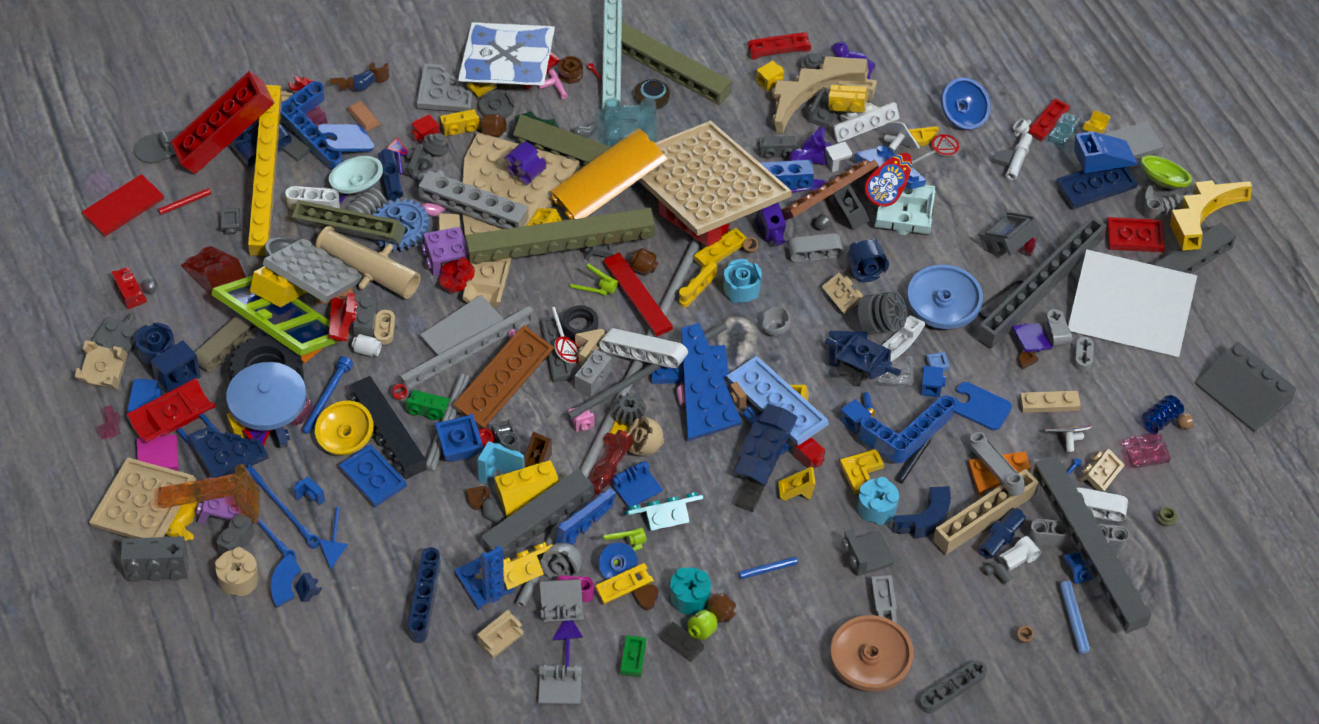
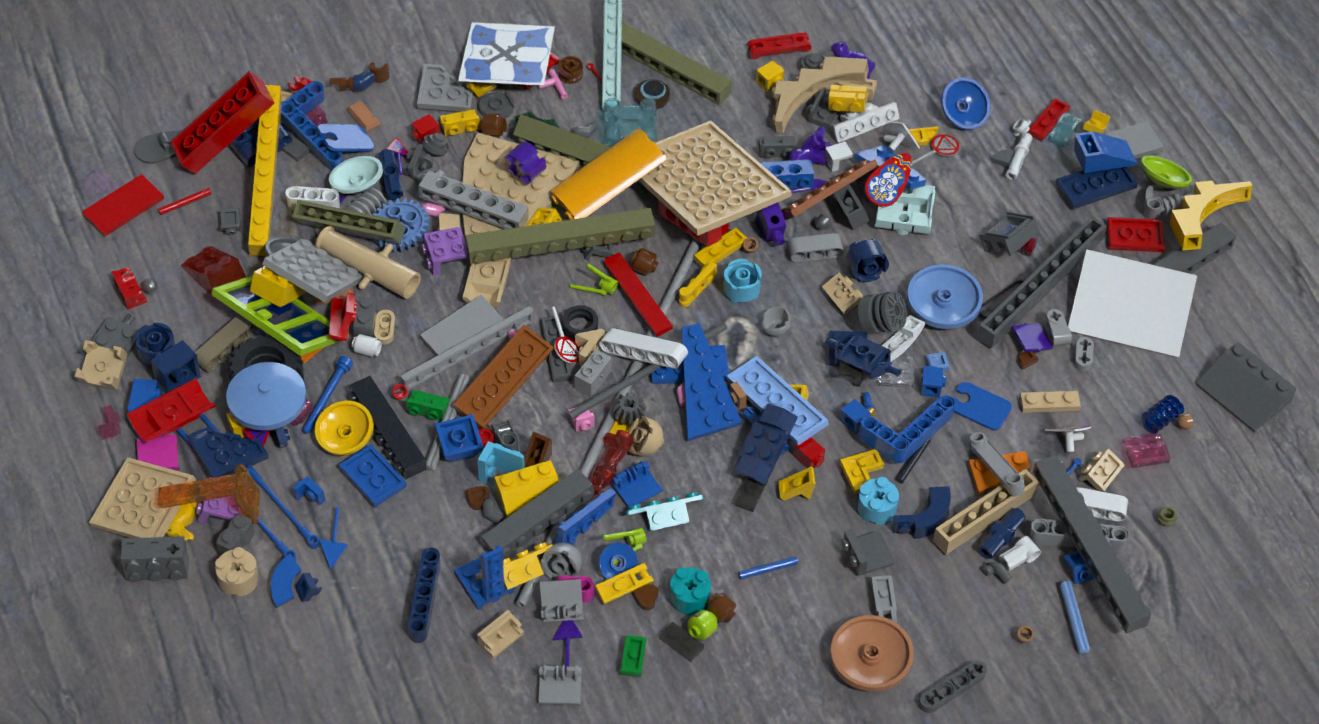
red plate [439,257,475,293] -> none

